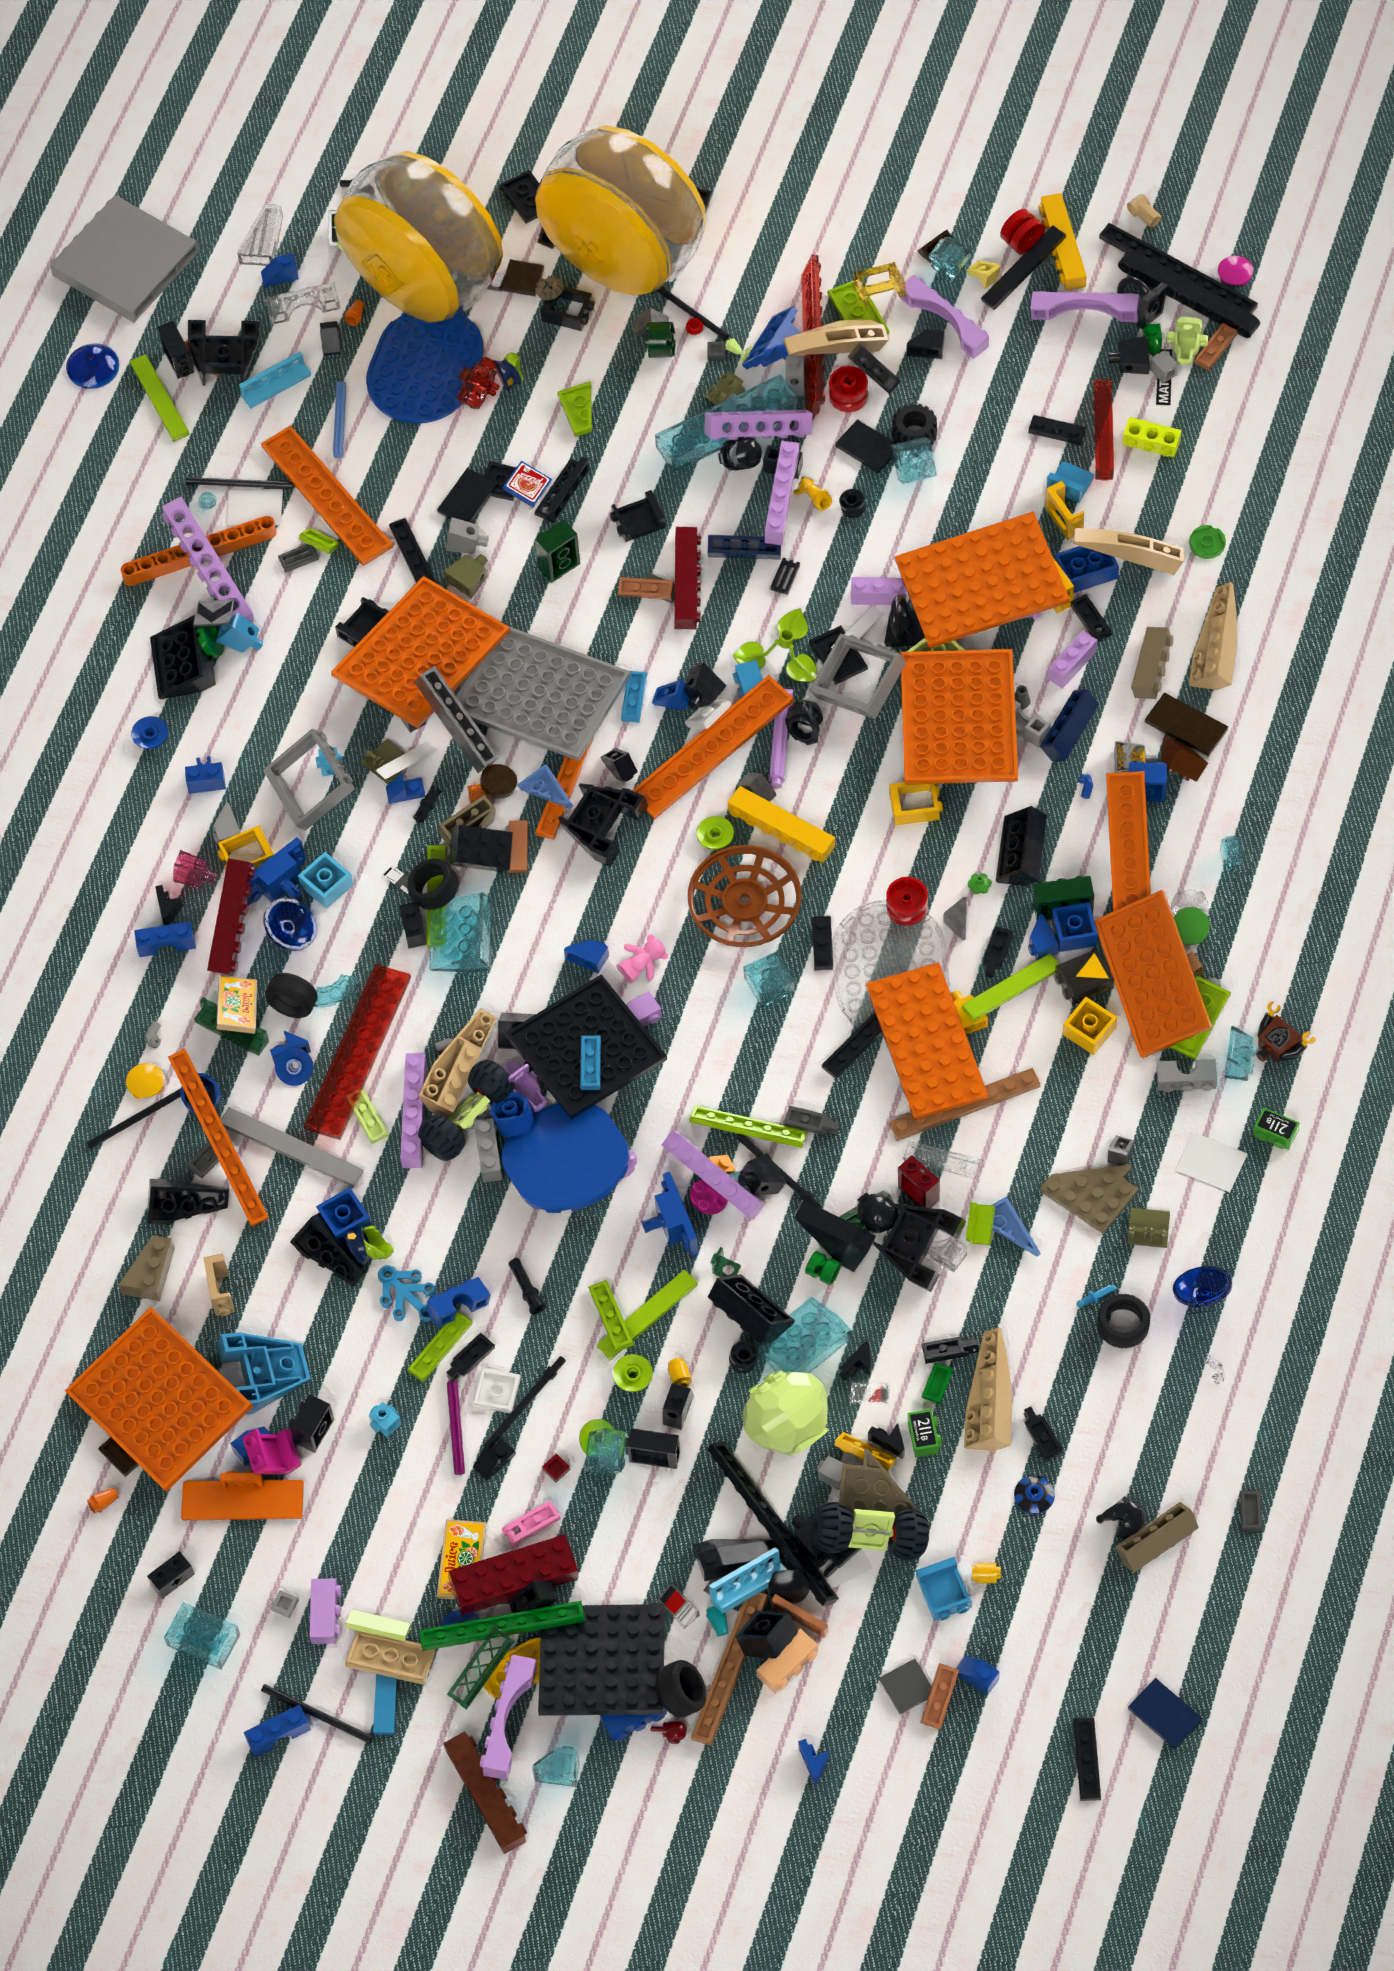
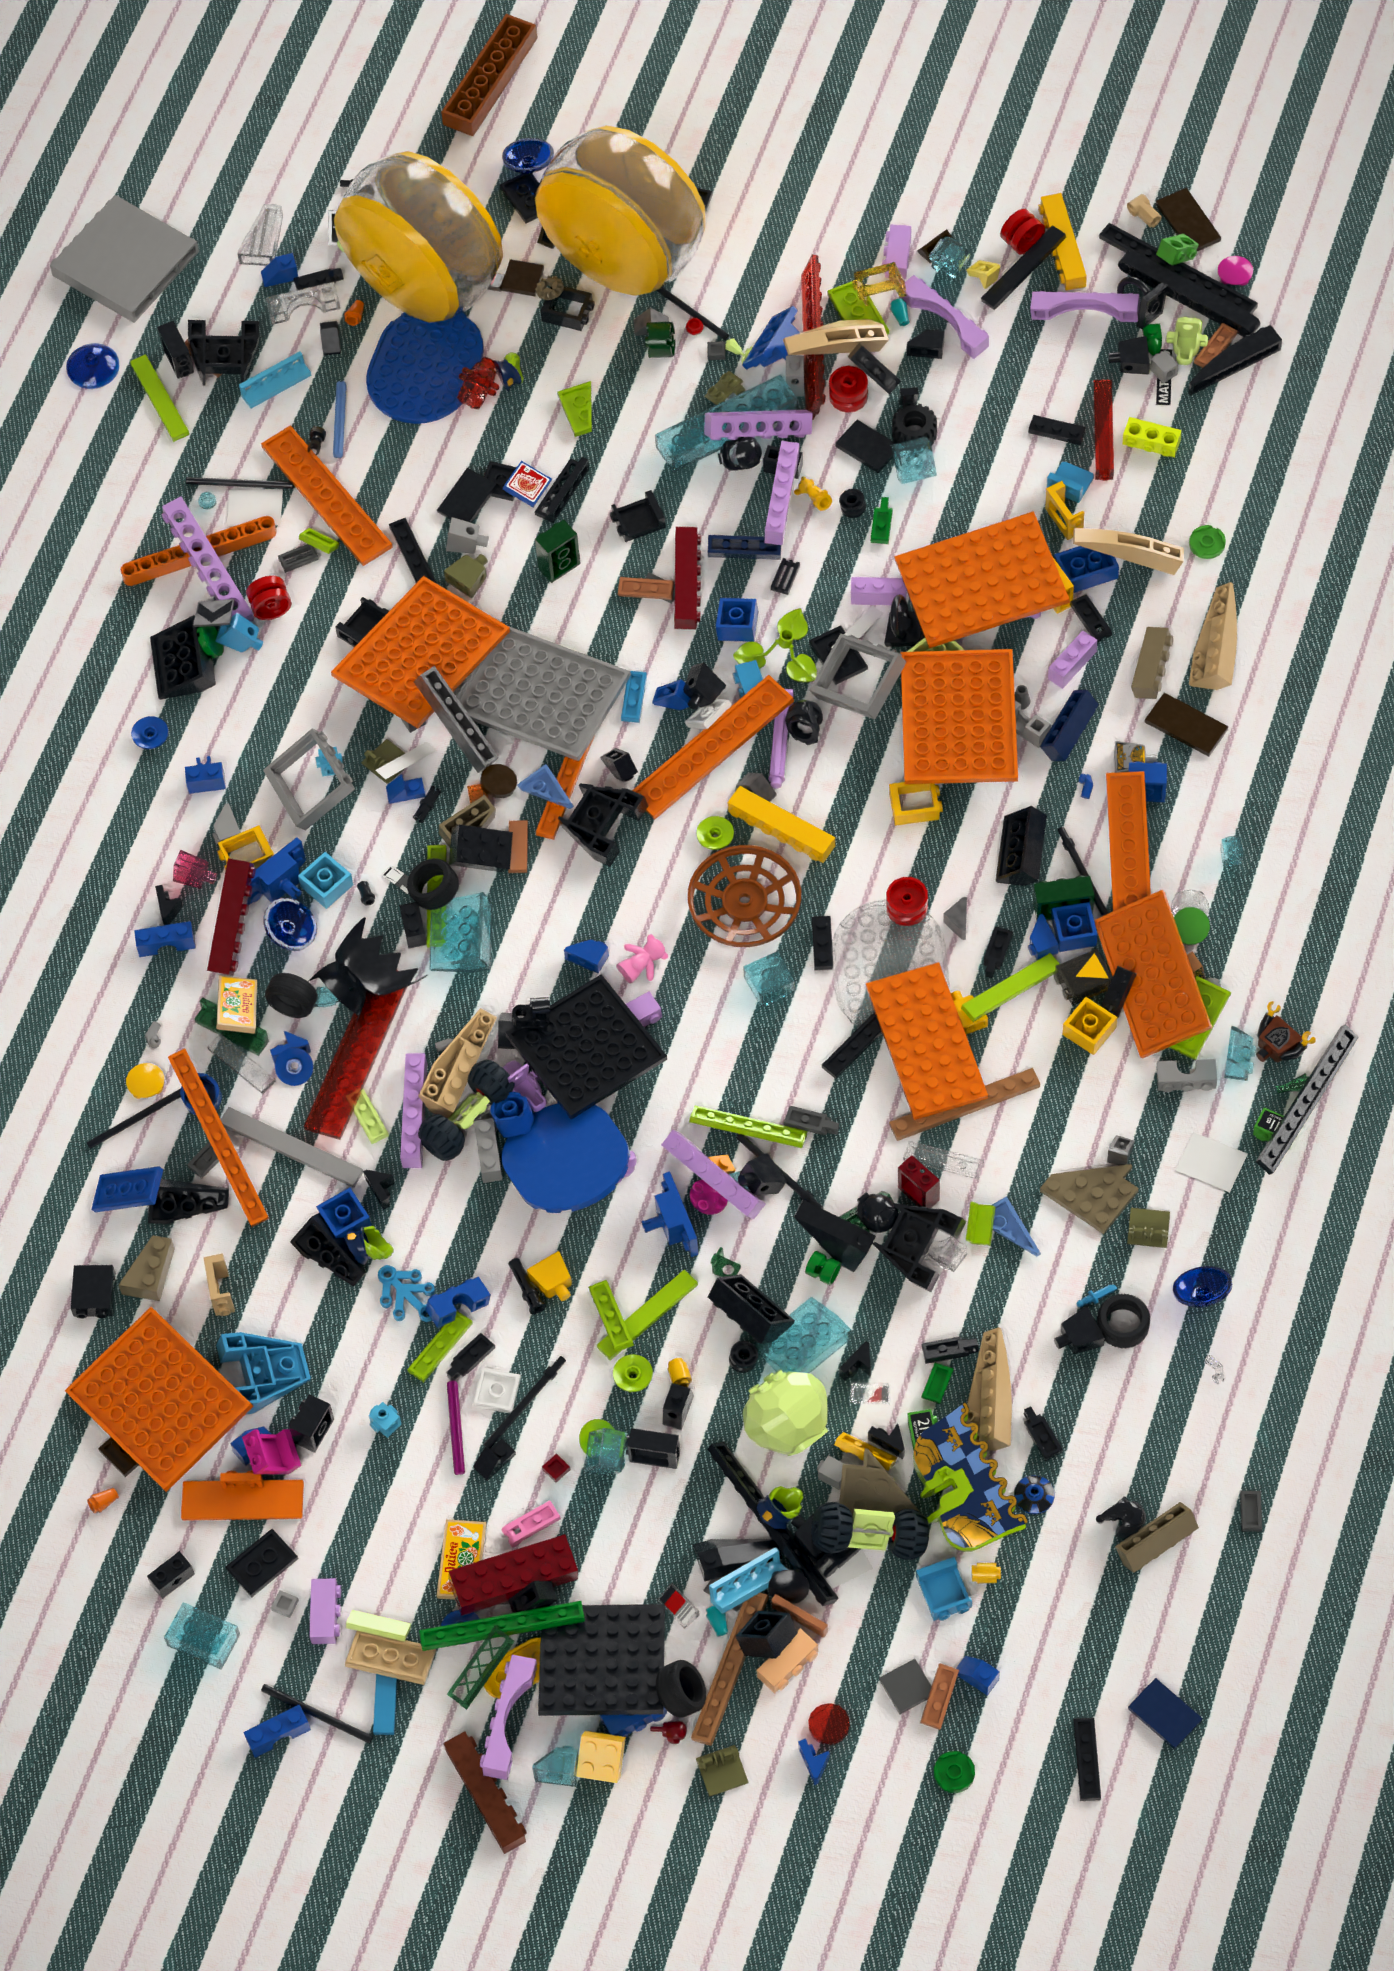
dark azure tile [580,1035,601,1090] -> none
bright green plant [967,873,992,894] -> none
reddish brown slope [1161,735,1208,782] -> none
none -> black panel [70,1265,116,1319]
none -> blue tile [91,1166,163,1213]
none -> clear tile [207,1034,276,1094]
none -> black tile [225,1529,299,1598]
none -> red wheel [246,575,292,620]
none -> black hinge [293,268,344,296]
none -> black piece [307,426,326,455]
none -> black piece [308,917,428,1026]
none -> black pin [357,881,375,906]
none -> black slope [363,1169,395,1210]
none -> dark orange brick [441,14,538,136]
none -> clear blue dish [502,138,554,174]
none -> black piece [512,997,550,1029]
none -> yellow torso [527,1251,572,1301]
none -> yellow brick [576,1731,626,1783]
none -> olive hinge [696,1745,749,1797]
none -> blue brick [716,598,759,642]
none -> piece [757,1486,803,1529]
none -> clear red tile [808,1703,850,1745]
none -> green hinge [870,497,893,544]
none -> lavender brick [882,224,911,279]
none -> teal cone [890,298,910,326]
none -> black plate [898,387,919,406]
none -> animal [913,1403,1028,1552]
none -> green tile [934,1751,975,1793]
none -> black torso [1054,1307,1105,1354]
none -> black bar [1057,827,1109,916]
none -> black plate [1101,966,1136,1019]
none -> dark brown tile [1156,187,1221,251]
none -> bright green brick [1156,234,1199,265]
none -> black slope [1188,325,1282,396]
none -> plate [1256,1024,1359,1175]
none -> clear green cone [1276,1073,1309,1094]

